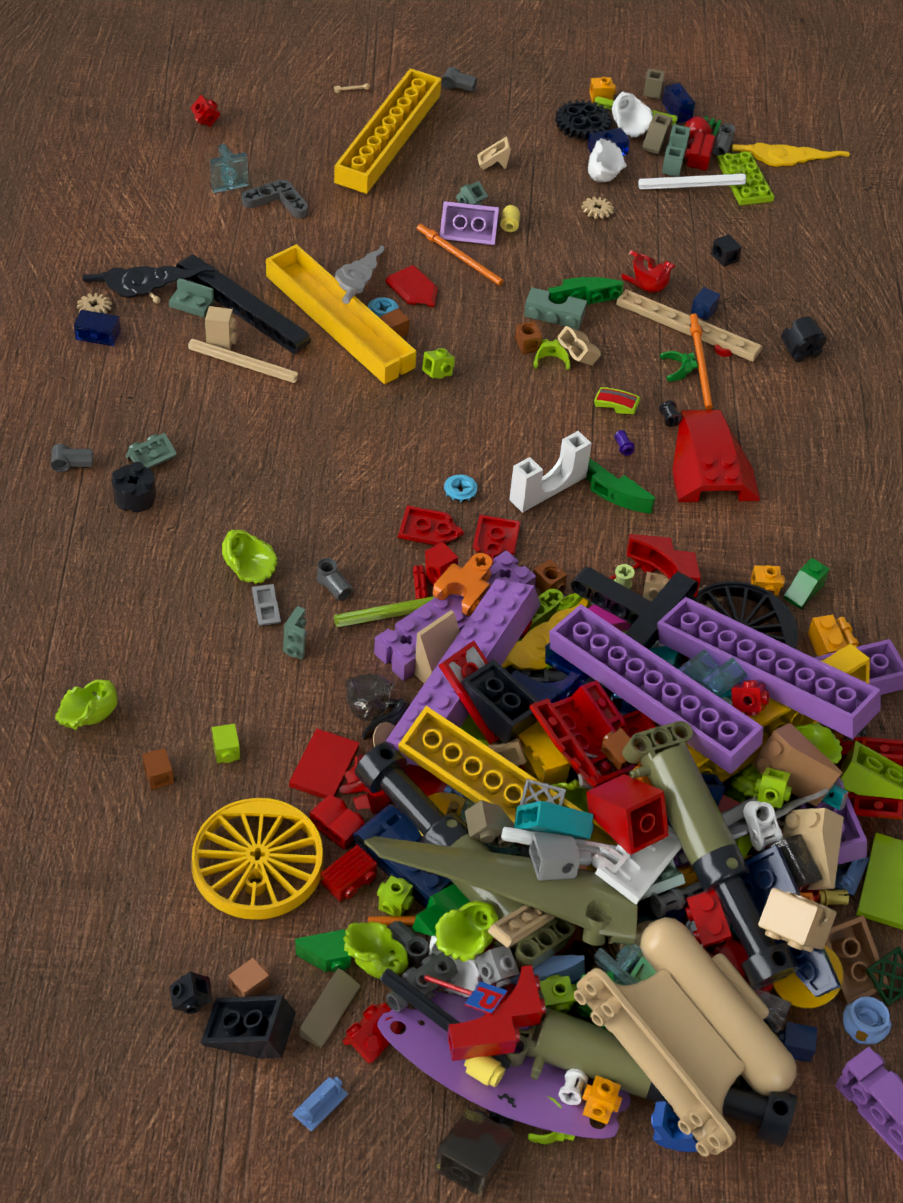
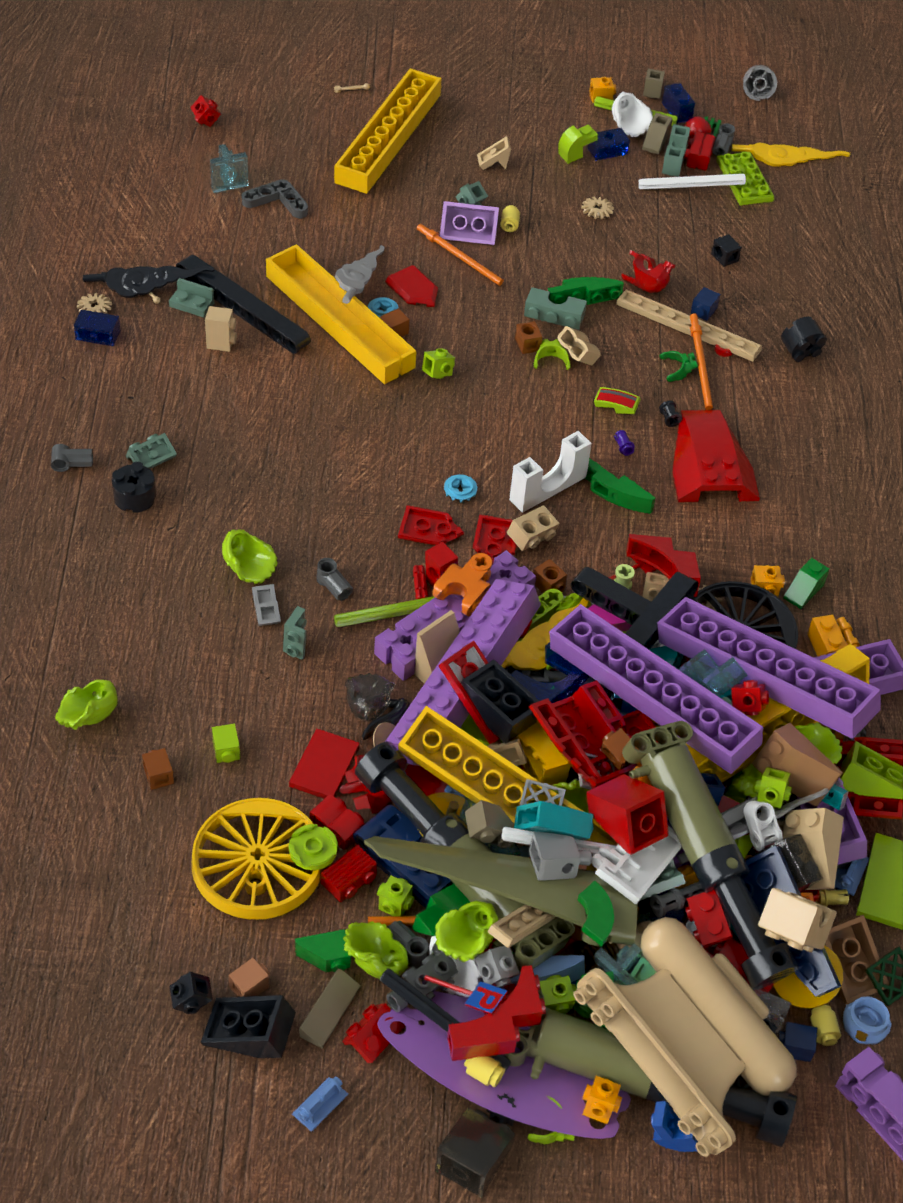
tan axle [188,339,298,383] -> none
dark grey piece [441,67,478,92] -> none
black gear [555,99,612,141] -> none
white bush [558,1069,588,1105] -> none
white piece [588,138,627,183] -> none
none -> lime tile [289,824,338,870]
none -> tan brick [507,505,560,551]
none -> lime brick [559,124,598,164]
none -> green tile [577,881,614,947]
none -> light grey cylinder [743,65,777,101]
none -> light yellow brick [810,1005,841,1046]

